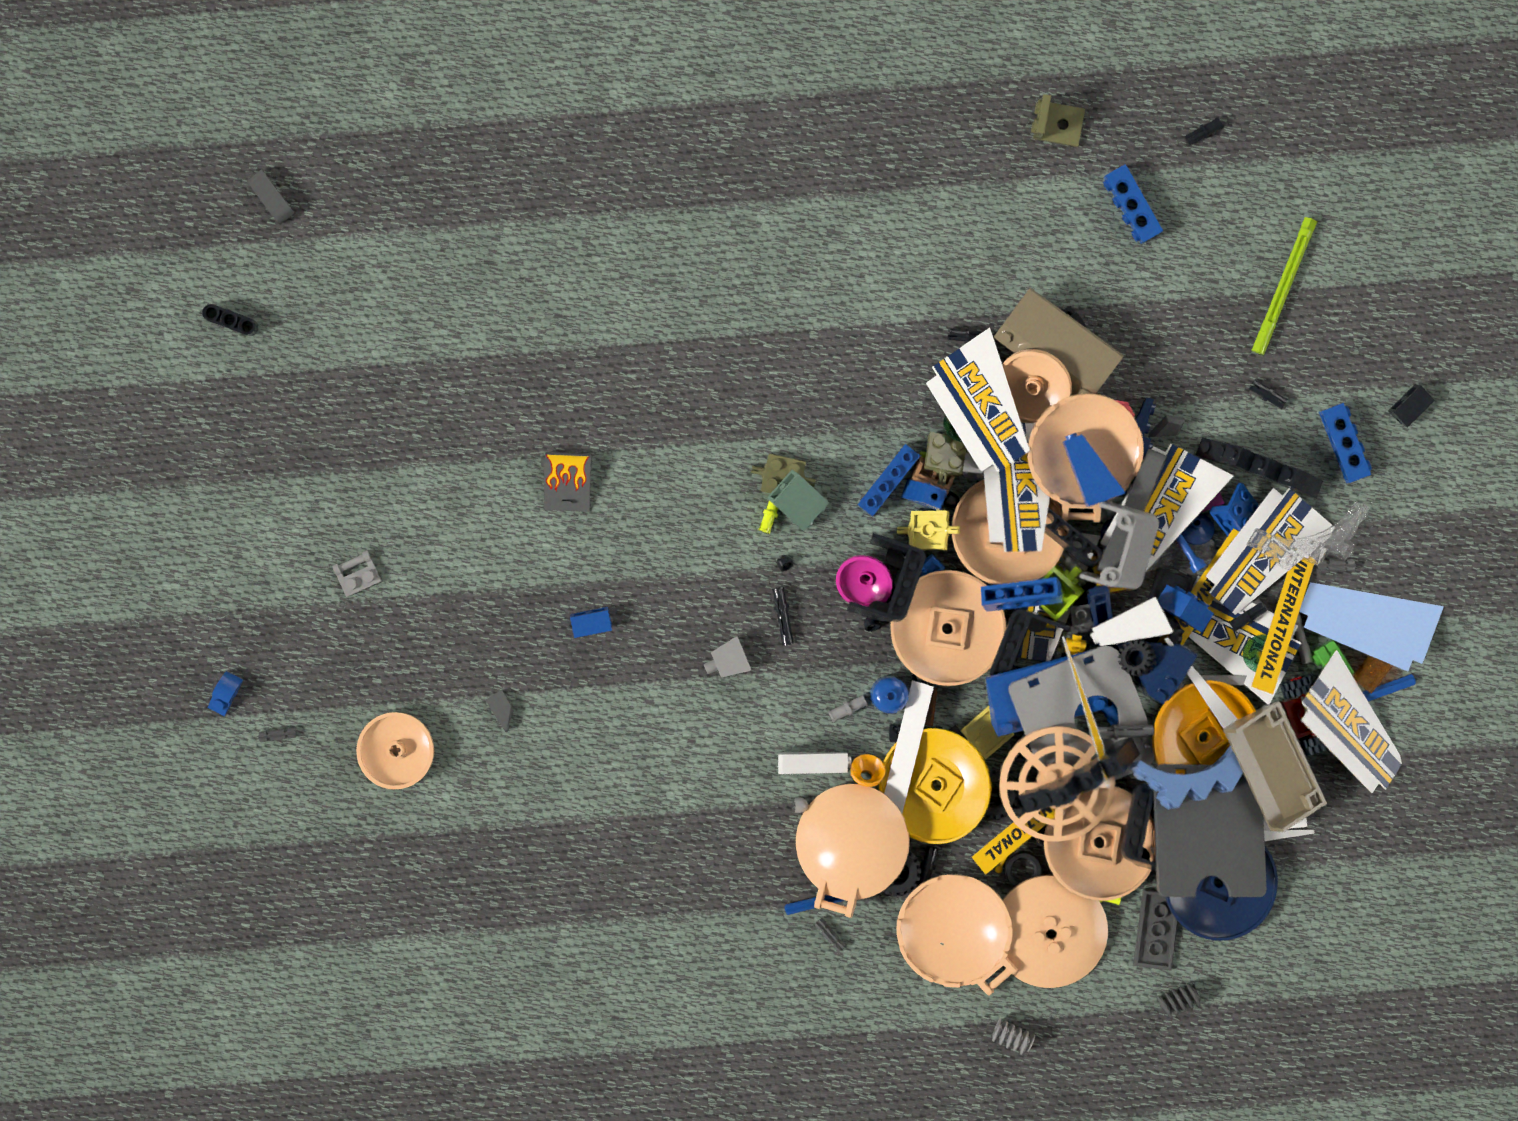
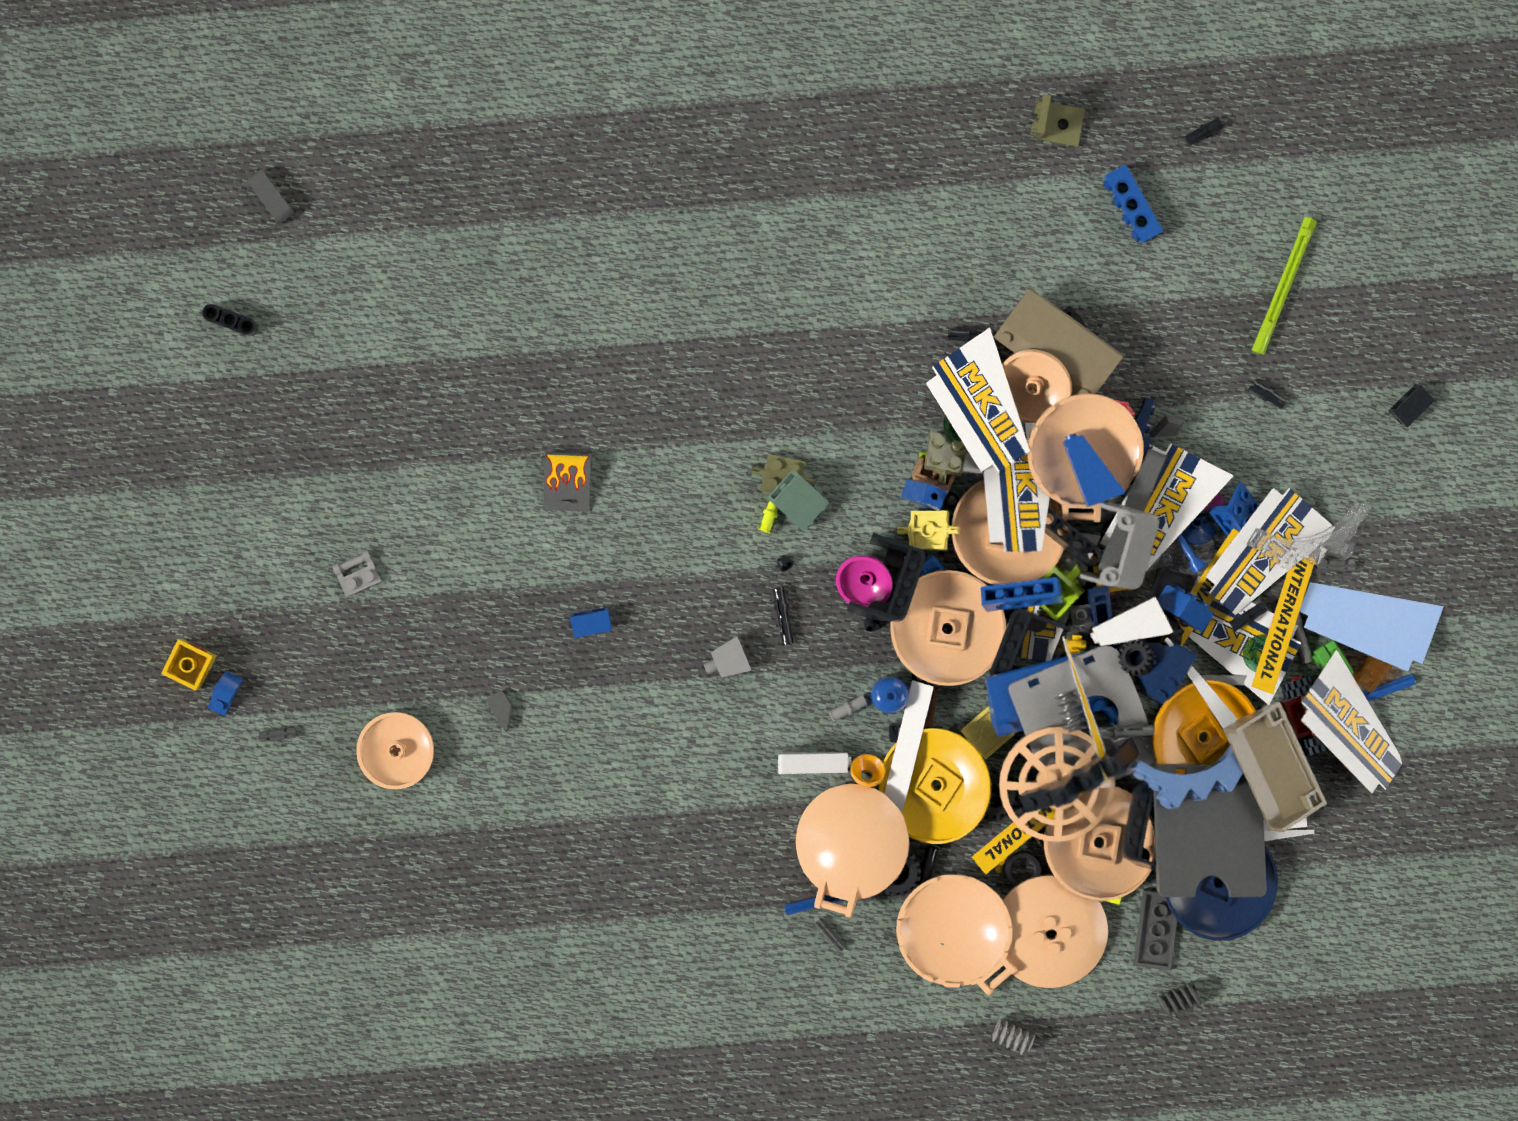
light grey hinge [794,797,808,813] -> none
blue brick [857,444,920,517] -> none
black arch [1196,437,1323,499] -> none
blue brick [1319,403,1372,484] -> none
none -> yellow brick [161,639,217,691]
none -> dark grey piece [1054,690,1088,732]

